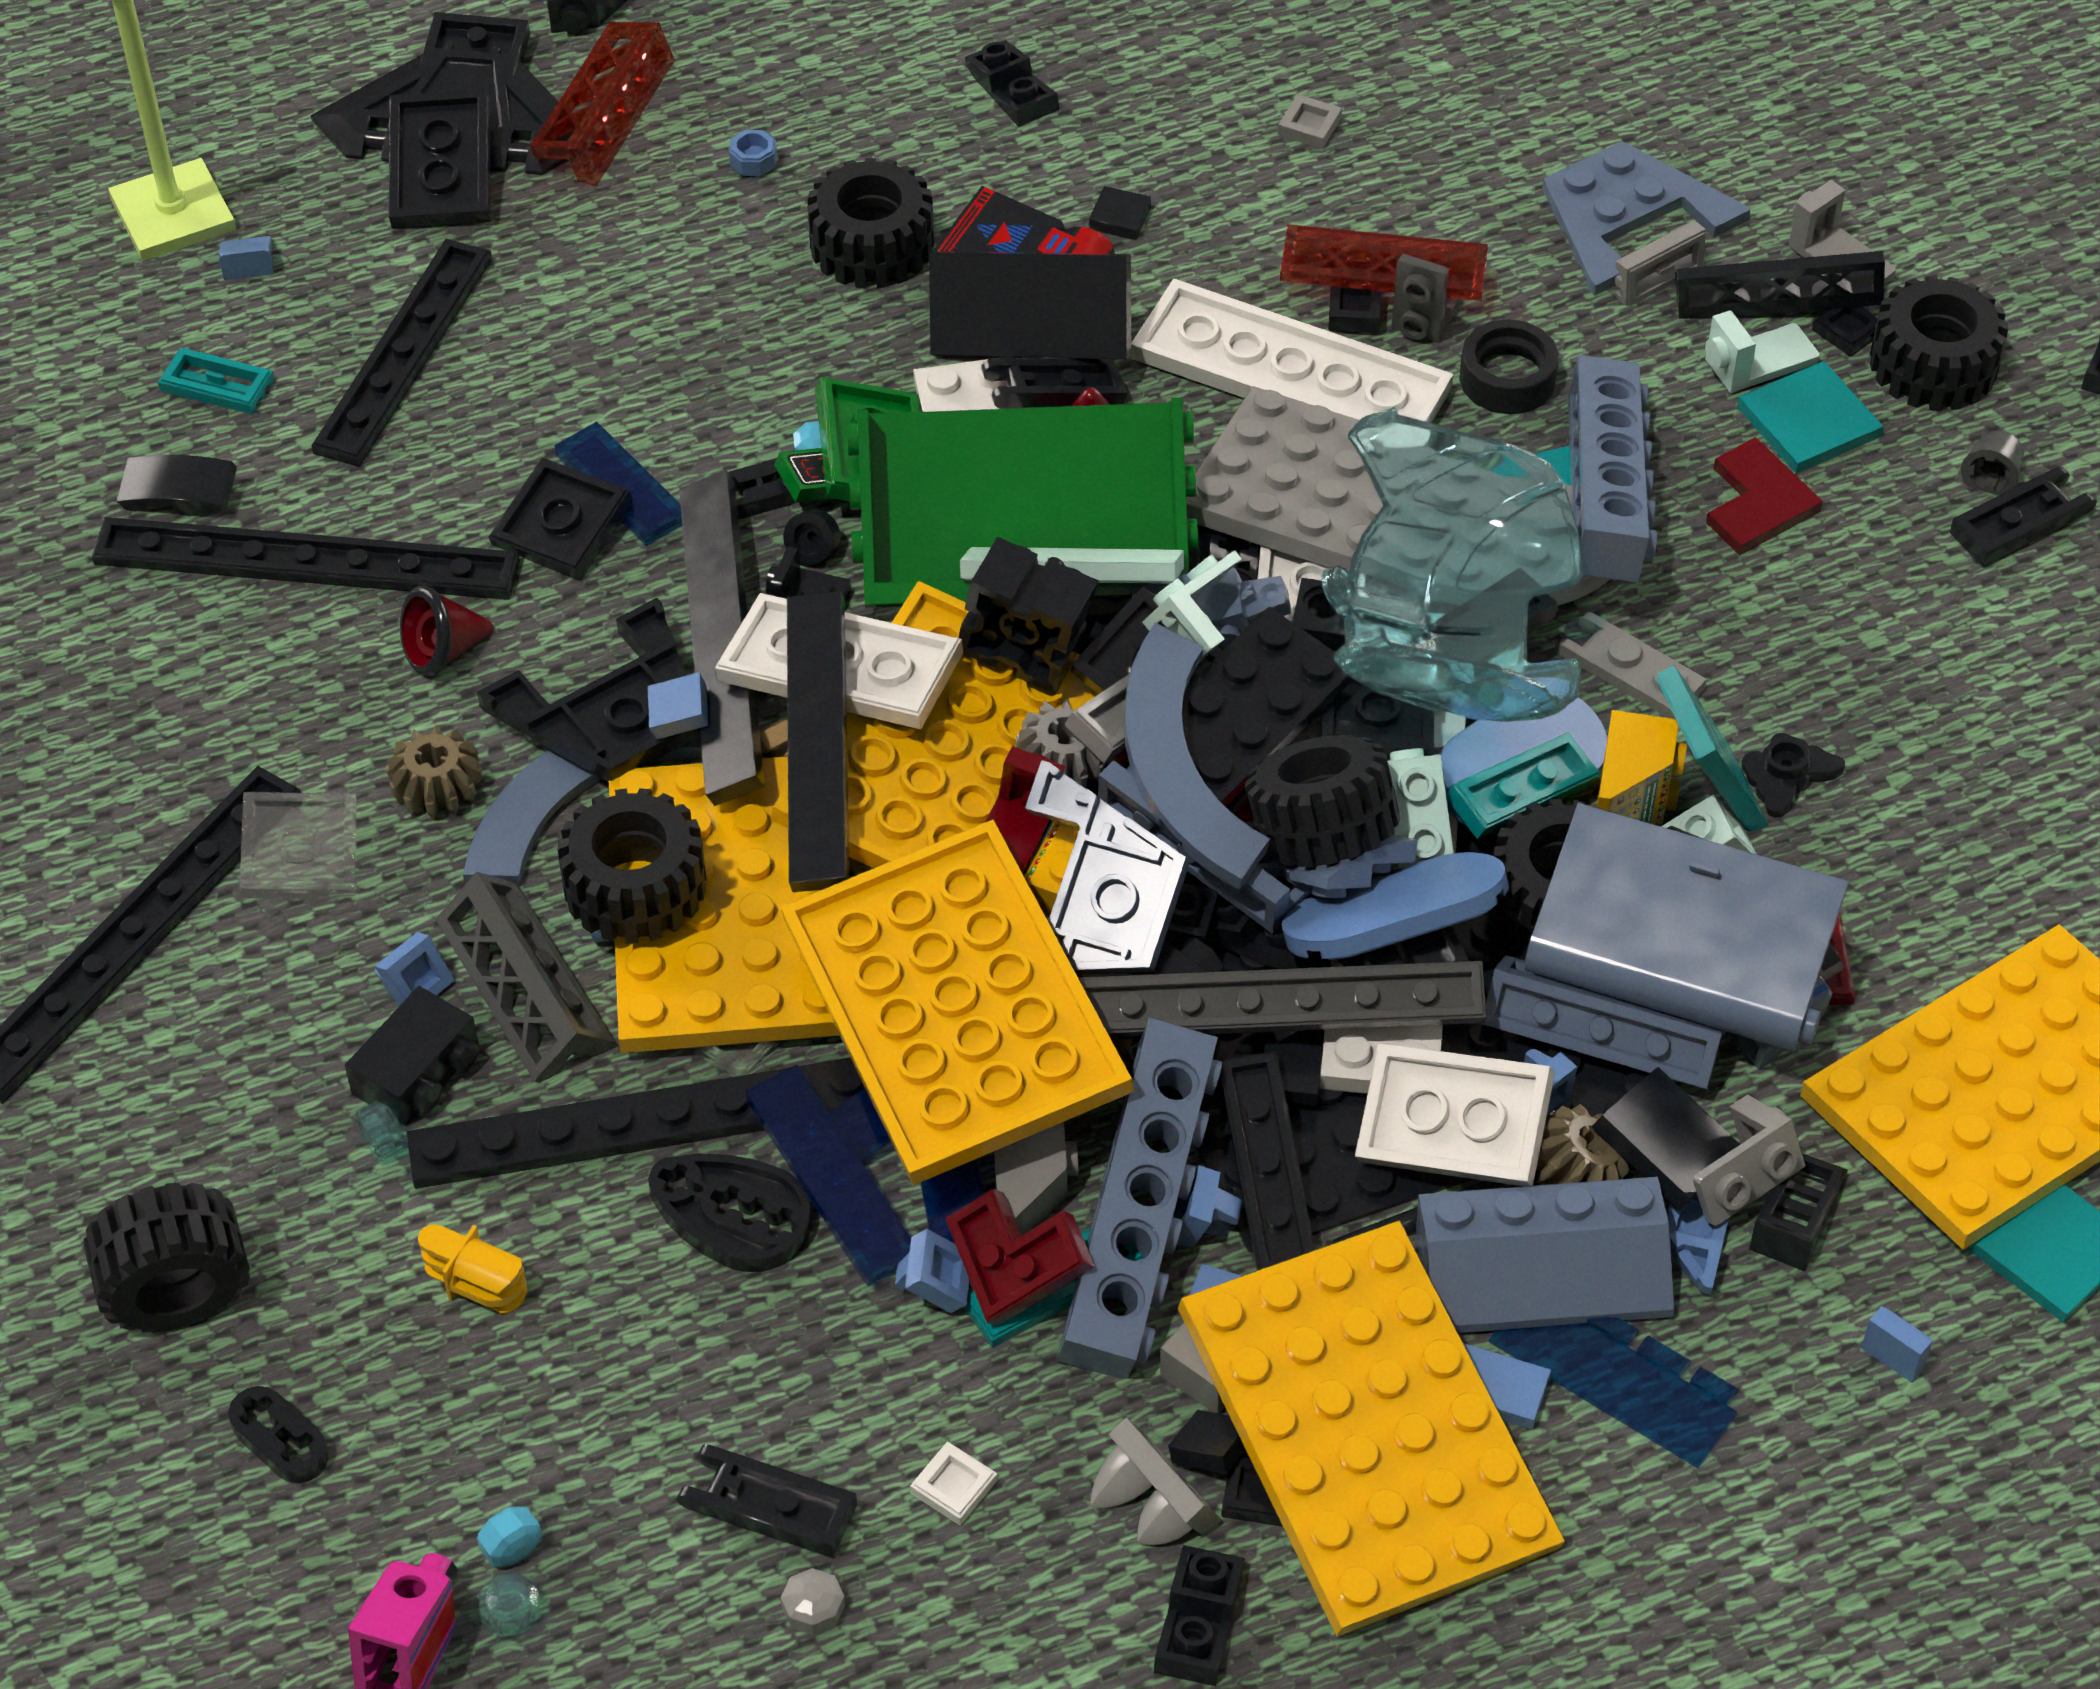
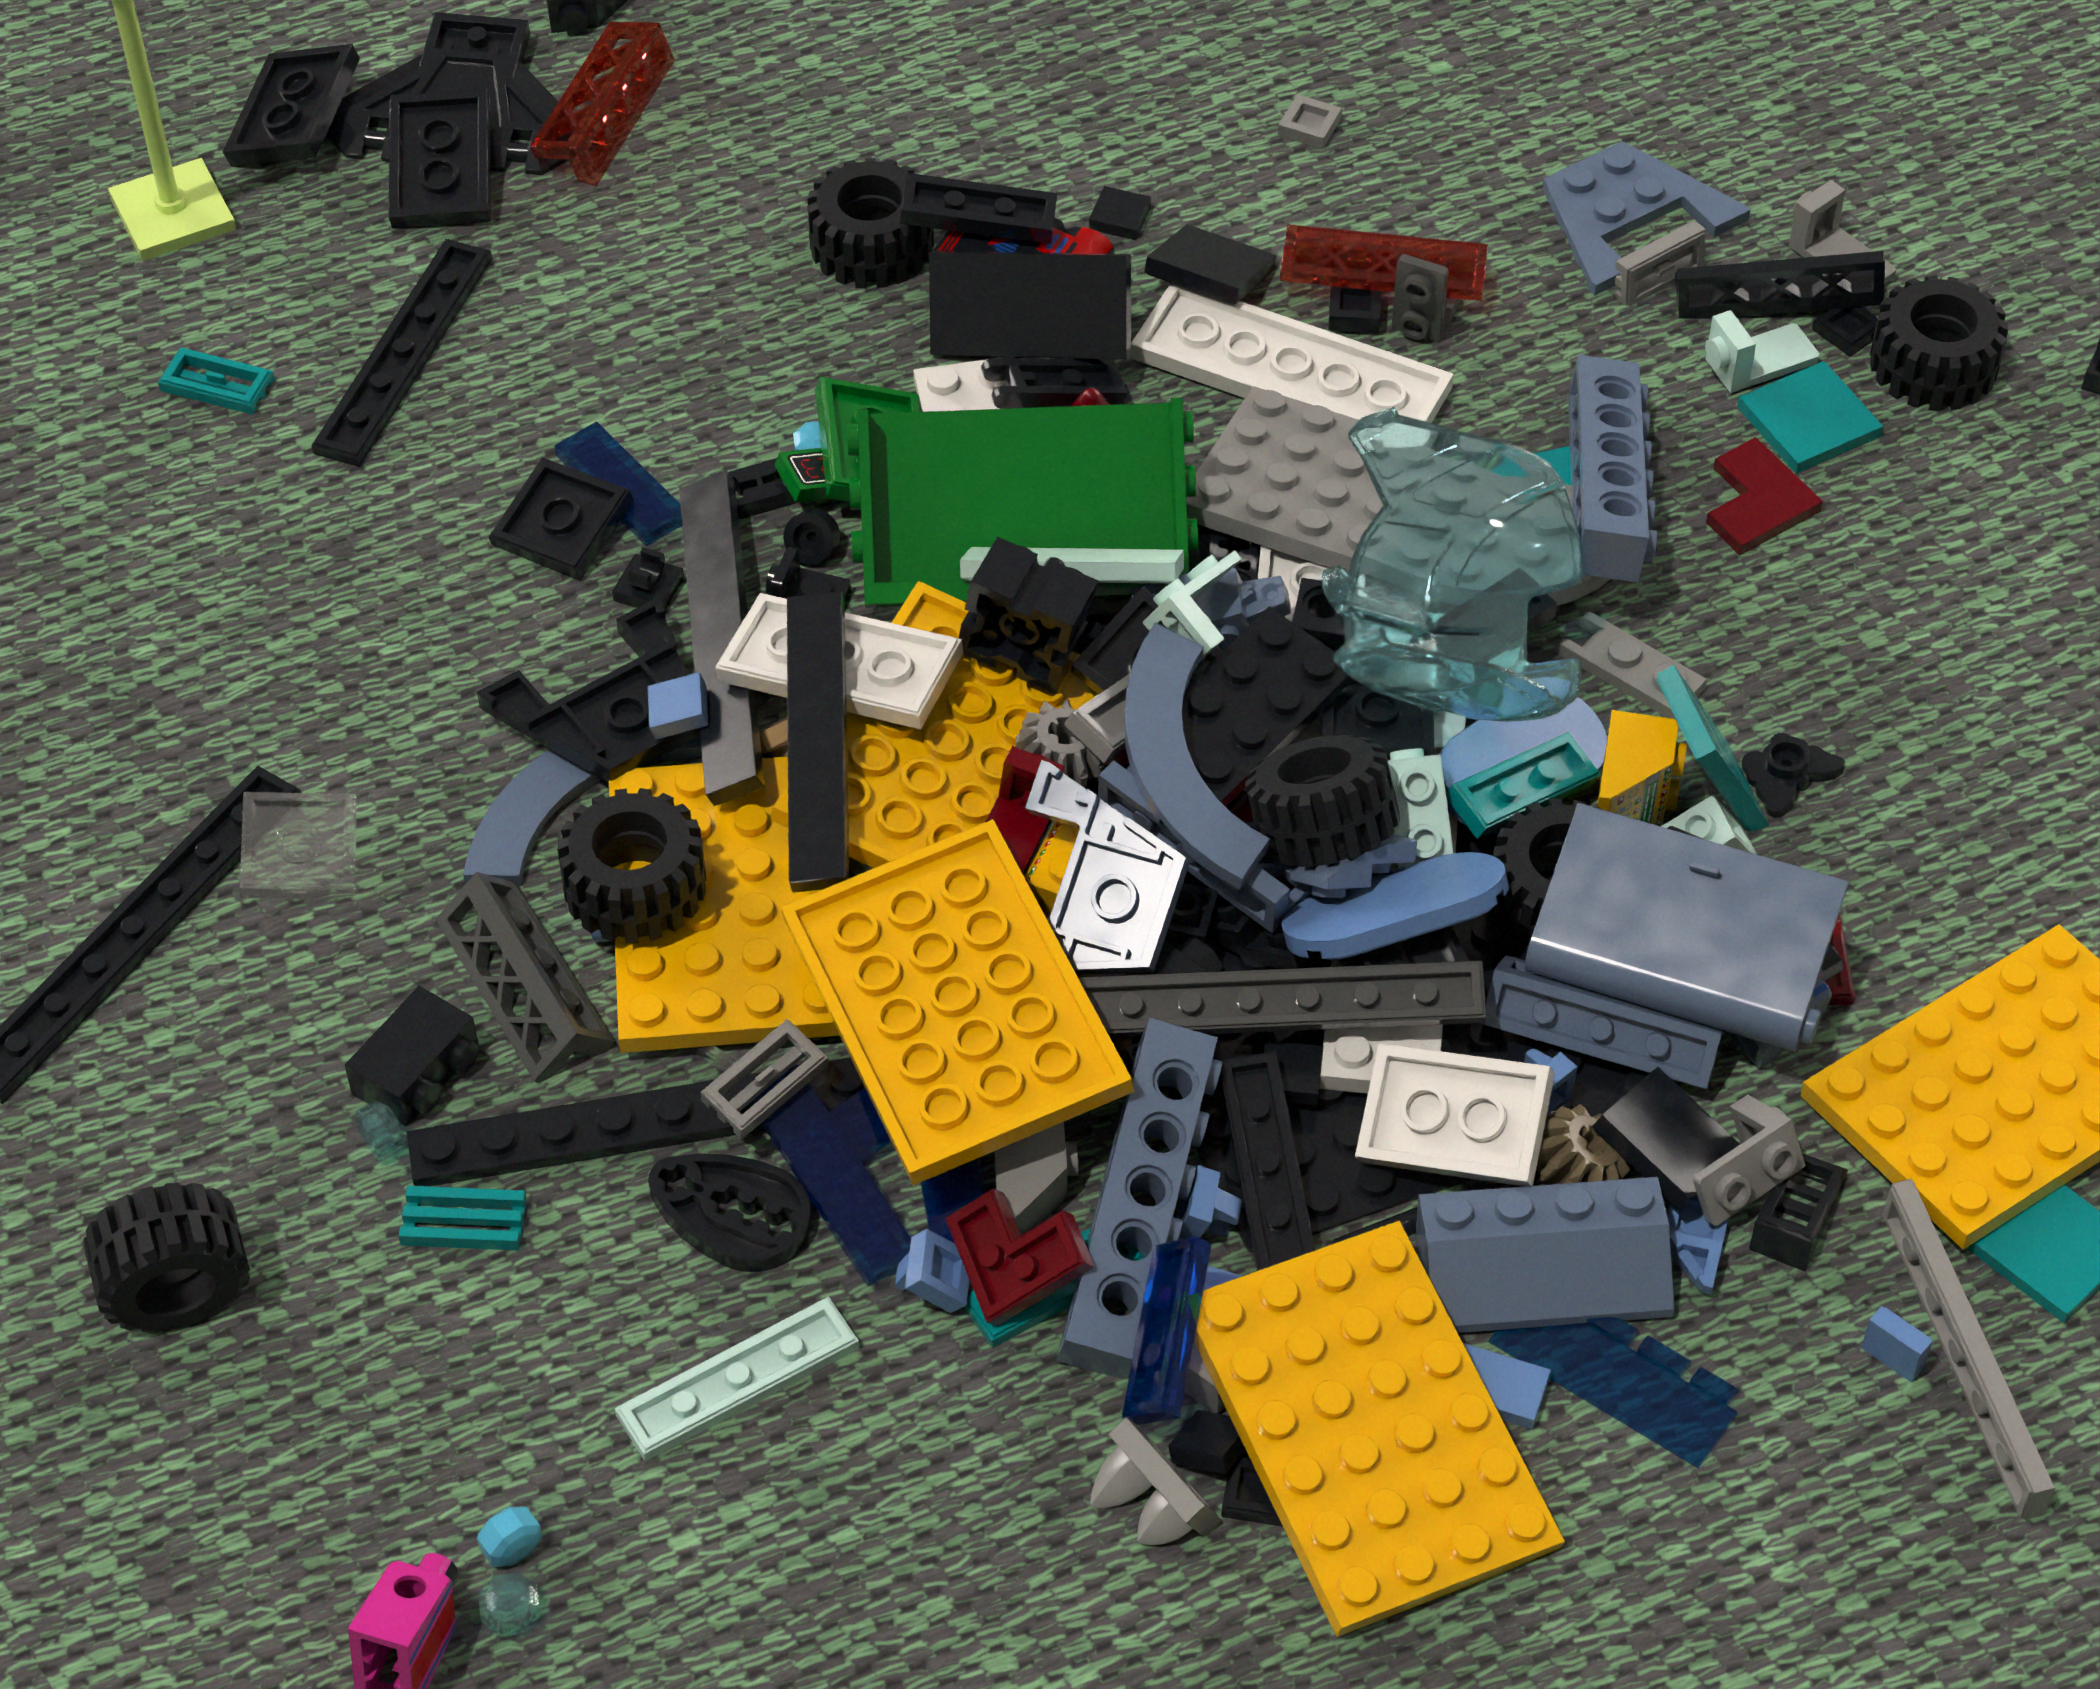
black tile [92,517,520,600] -> none
black slope [116,455,237,516] -> none
medium blue slope [219,236,274,280] -> none
black beam [228,1386,328,1484] -> none
medium blue tile [375,932,455,1006] -> none
dark tan gear [387,725,483,821] -> none
dark red hat [400,585,493,677] -> none
yellow arm [418,1224,527,1314] -> none
black hinge [676,1444,857,1558] -> none
medium blue tile [729,130,777,176] -> none
light grey tile [781,1568,845,1636] -> none
white tile [910,1441,998,1526] -> none
black slope [965,40,1060,127] -> none
black slope [1153,1545,1245,1687] -> none
black tyre [1459,319,1559,415] -> none
black hinge [1950,466,2097,566] -> none
dark grey hat [1960,431,2024,496] -> none
none -> black plate [223,44,360,166]
none -> teal tile [398,1186,527,1251]
none -> black tile [612,547,684,611]
none -> light aqua tile [615,1296,860,1462]
none -> light grey tile [701,1019,828,1140]
none -> black plate [900,173,1058,244]
none -> clear blue tile [1122,1236,1212,1425]
none -> black tile [1144,224,1277,305]
none -> light grey tile [1883,1179,2055,1520]

